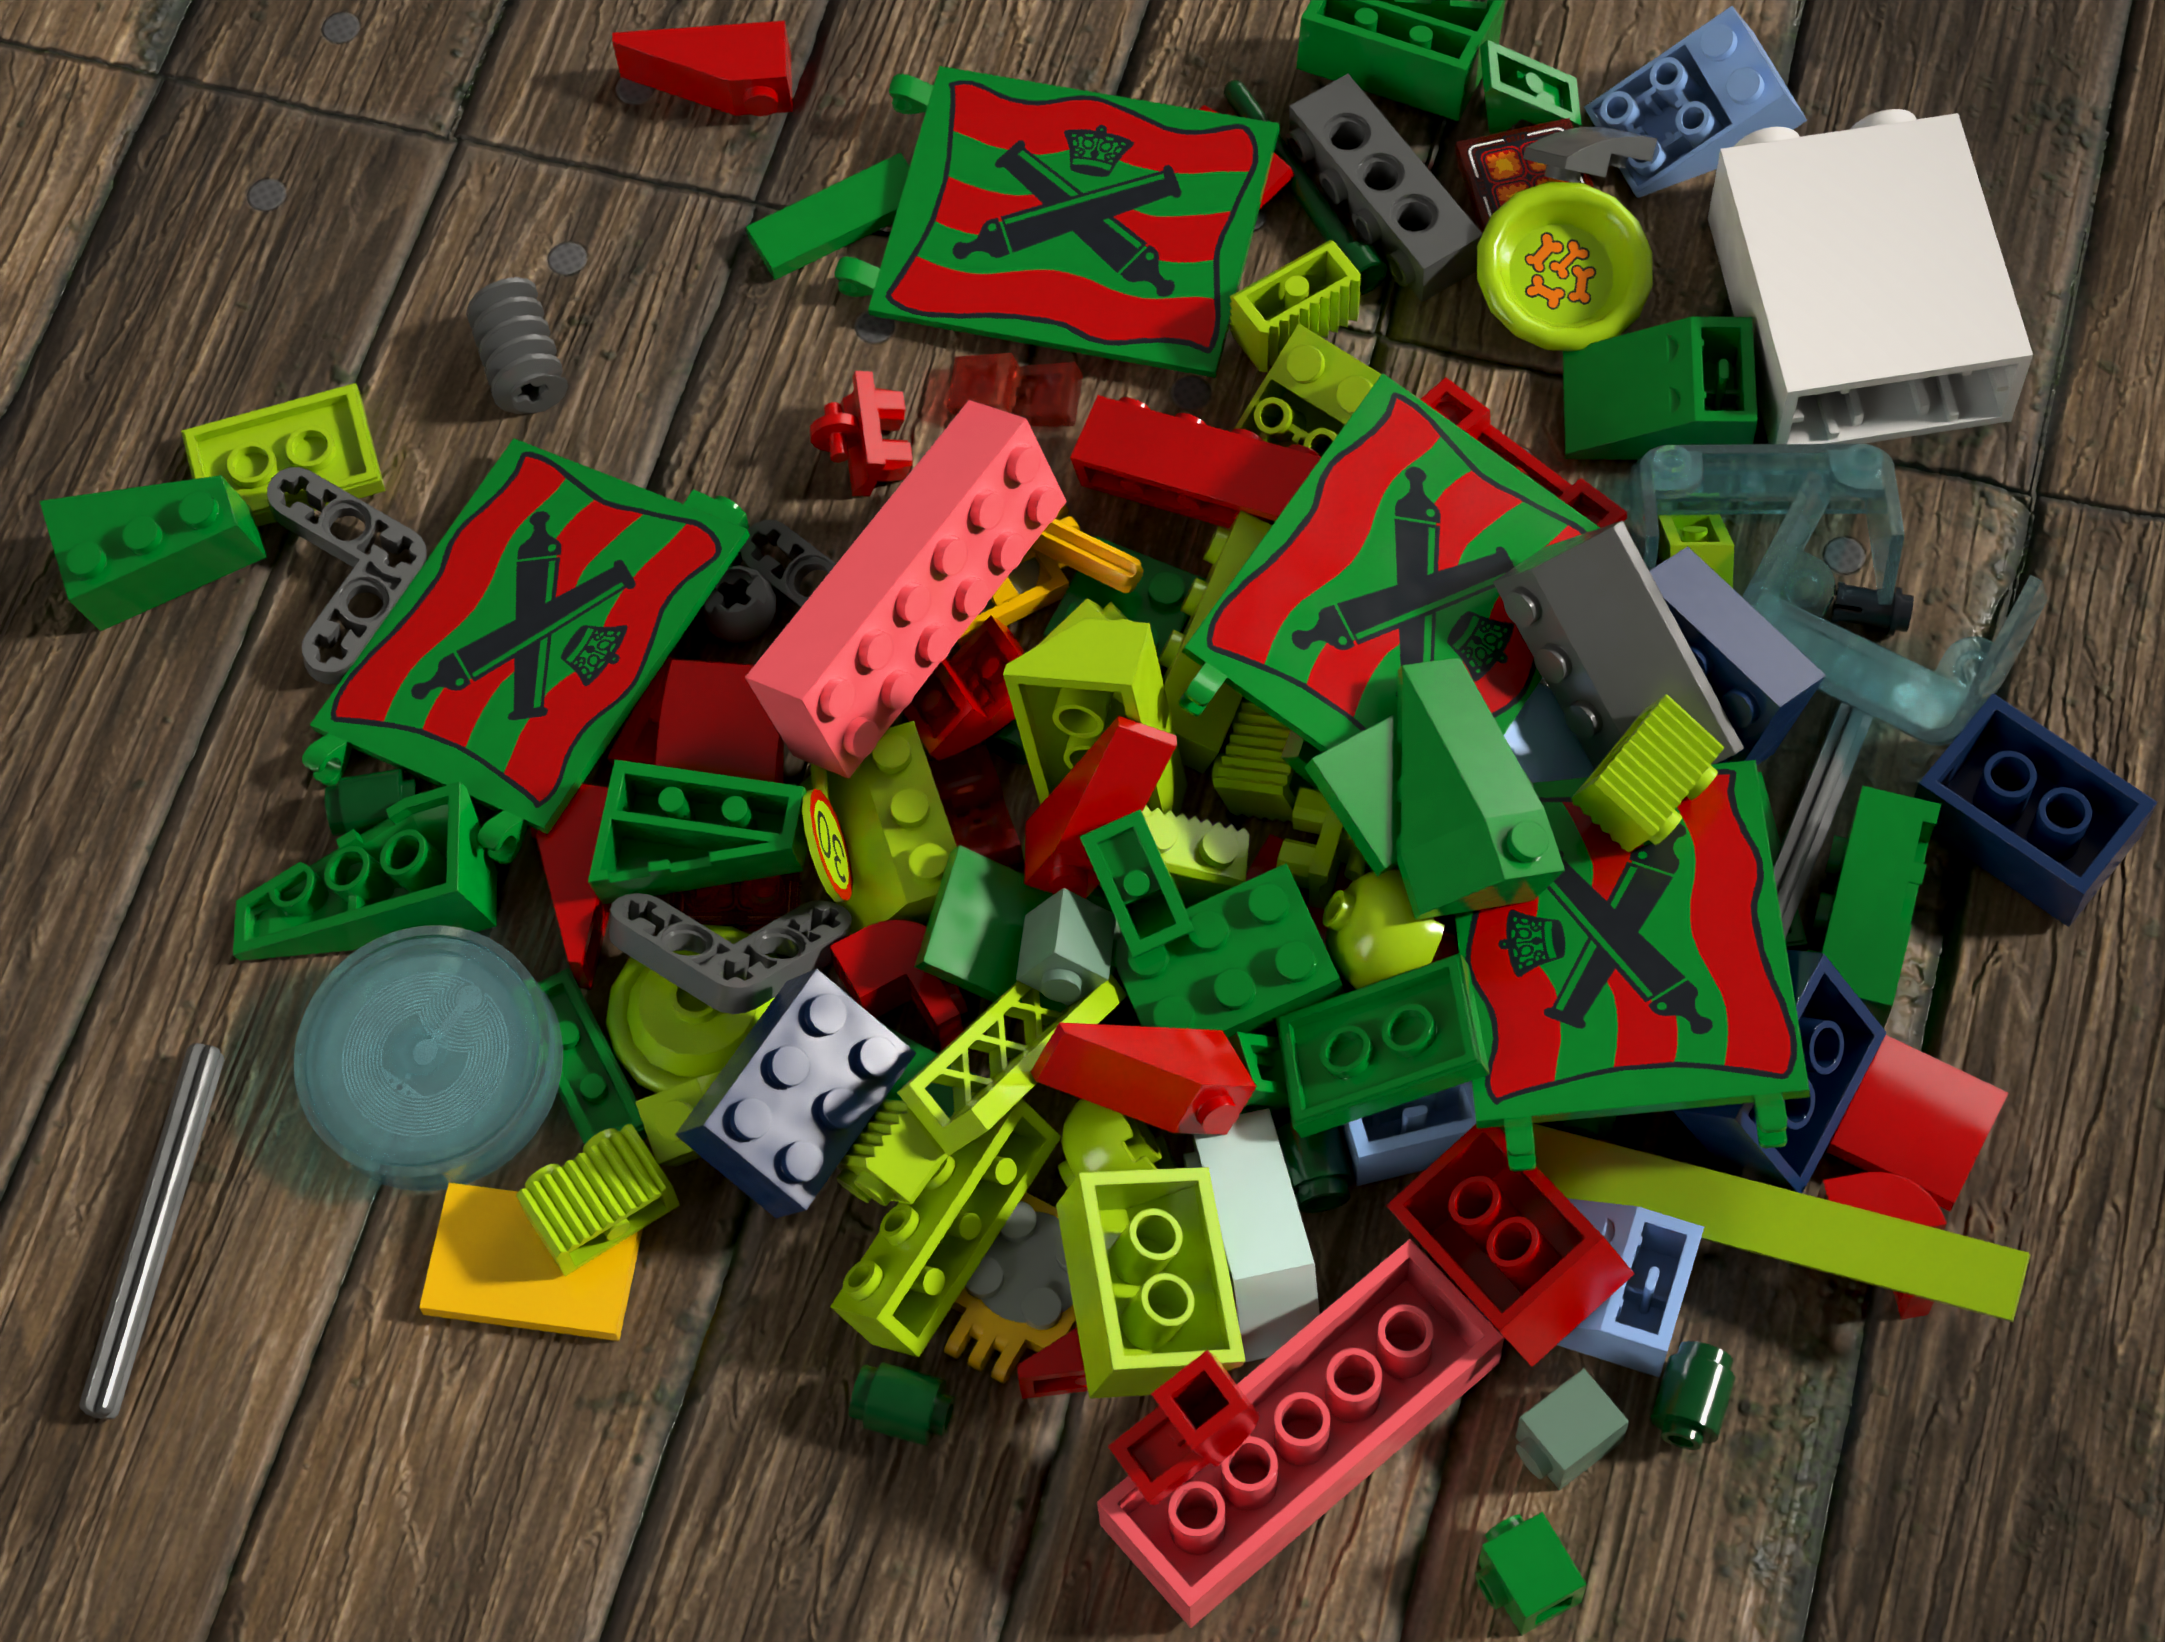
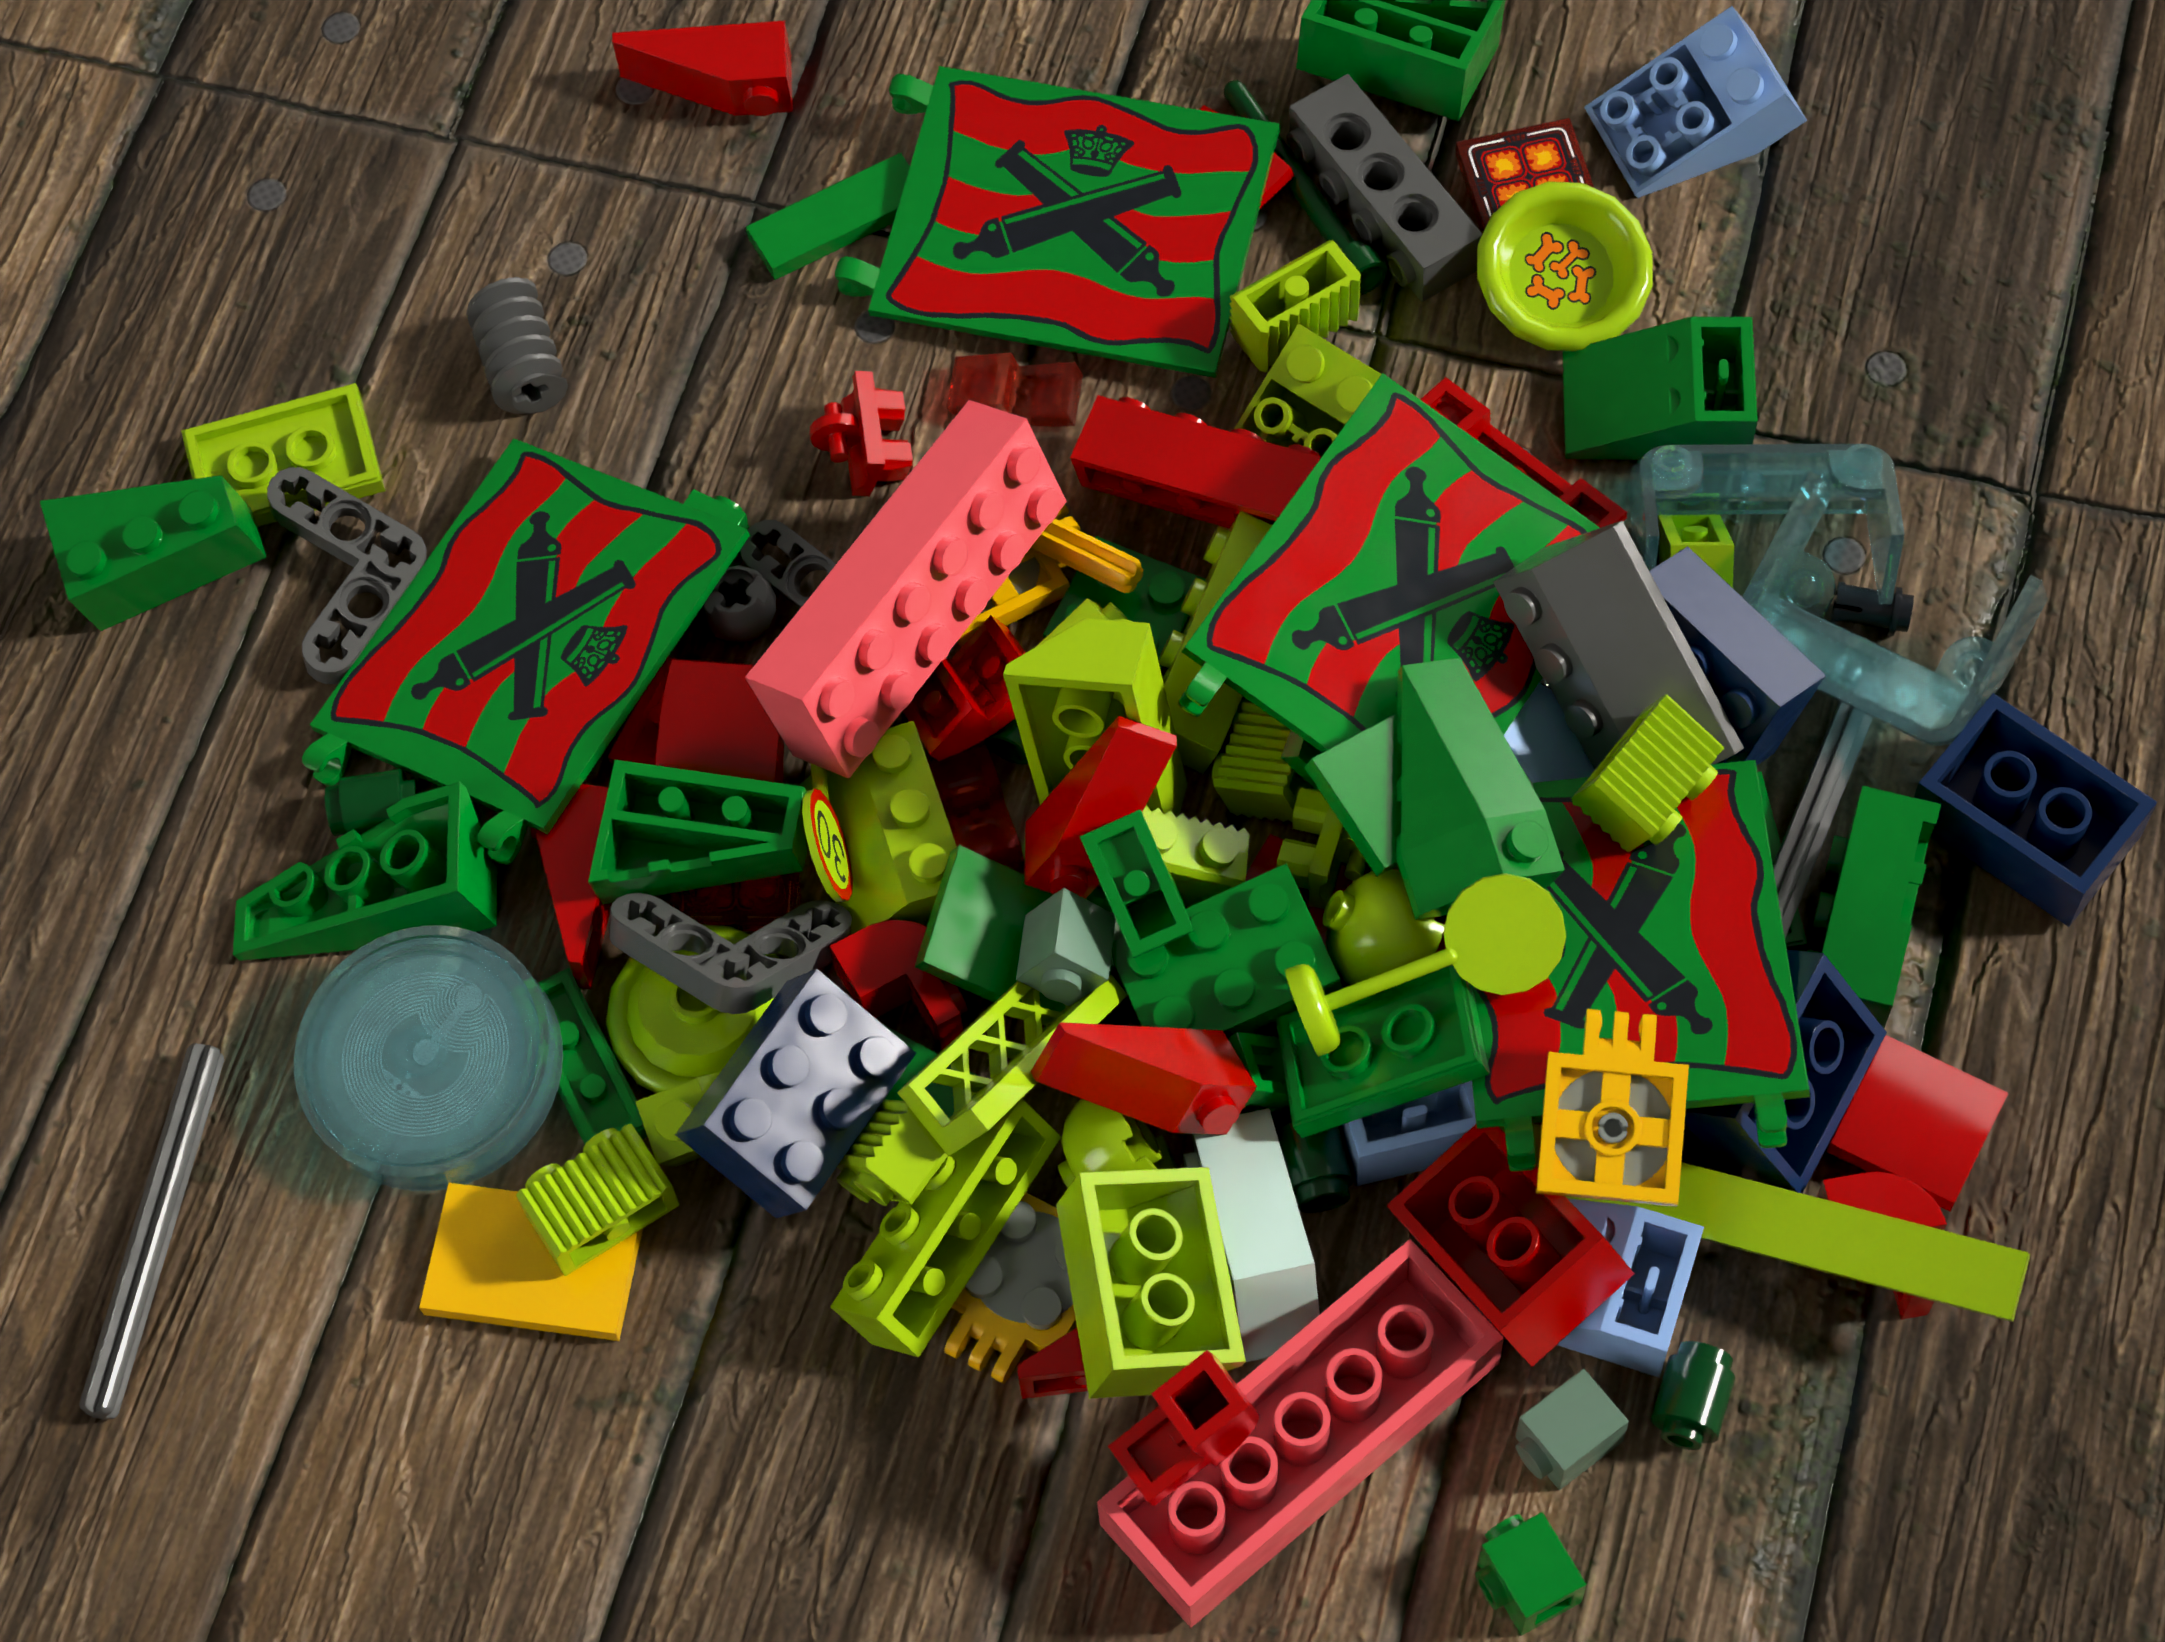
dark green brick [849,1362,955,1446] -> none
green slope [1480,40,1582,140] -> none
dark grey slope [1523,127,1657,183] -> none
white brick [1708,109,2033,458] -> none
none -> lime piece [1285,873,1566,1057]
none -> yellow piece [1536,1009,1689,1207]

